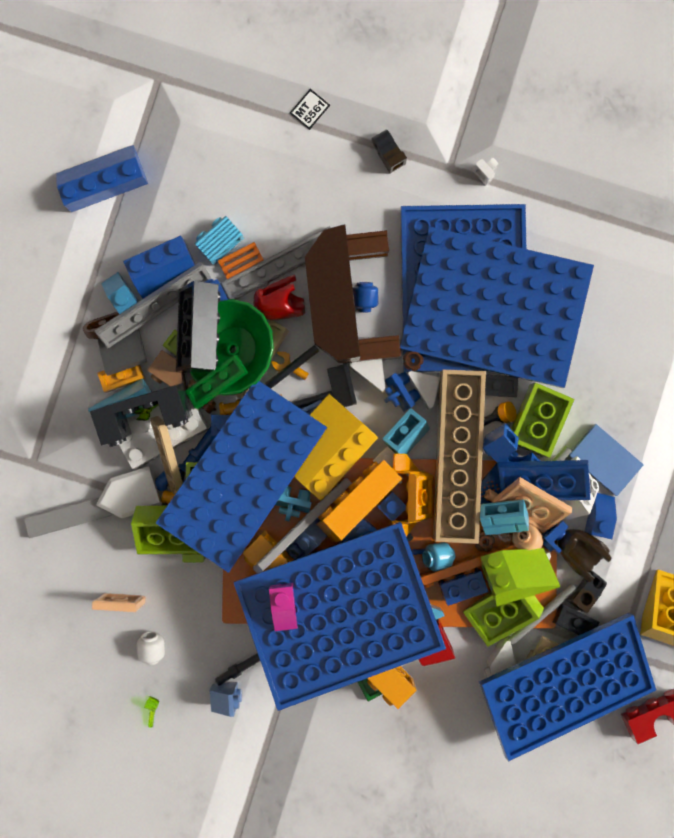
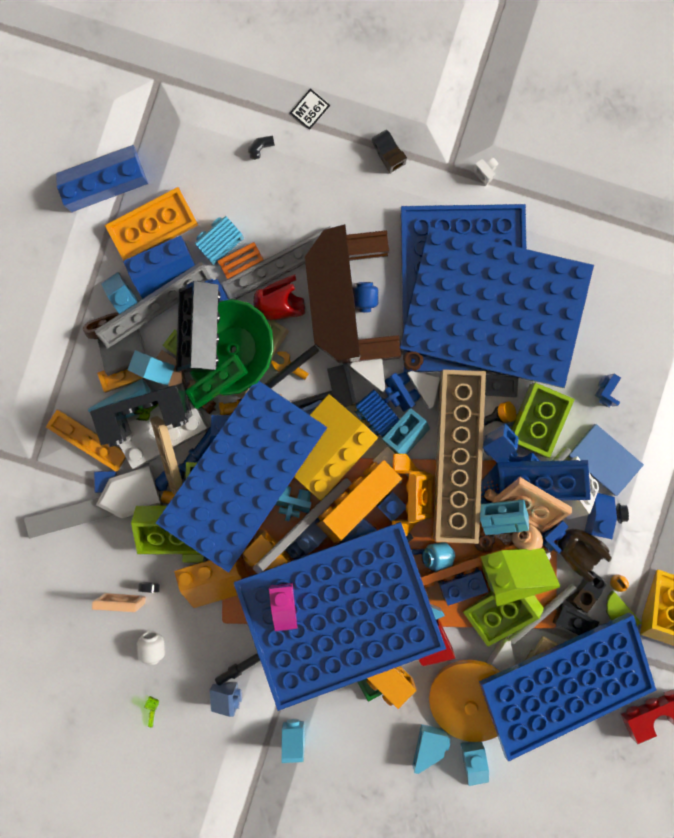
none -> light orange plate [46,410,126,472]
none -> blue tile [94,471,117,493]
none -> light orange plate [105,187,198,261]
none -> medium azure slope [128,350,175,385]
none -> black tile [138,582,160,593]
none -> light orange slope [174,555,248,608]
none -> black arm [248,135,275,160]
none -> medium azure slope [281,719,305,763]
none -> blue brick [354,390,400,438]
none -> medium azure slope [412,724,450,774]
none -> light orange dish [429,659,501,742]
none -> medium azure slope [460,742,489,786]
none -> blue bracket [595,373,621,408]
none -> lime tile [606,590,642,626]
none -> light orange hinge [610,574,629,592]
none -> black plate [616,503,629,524]

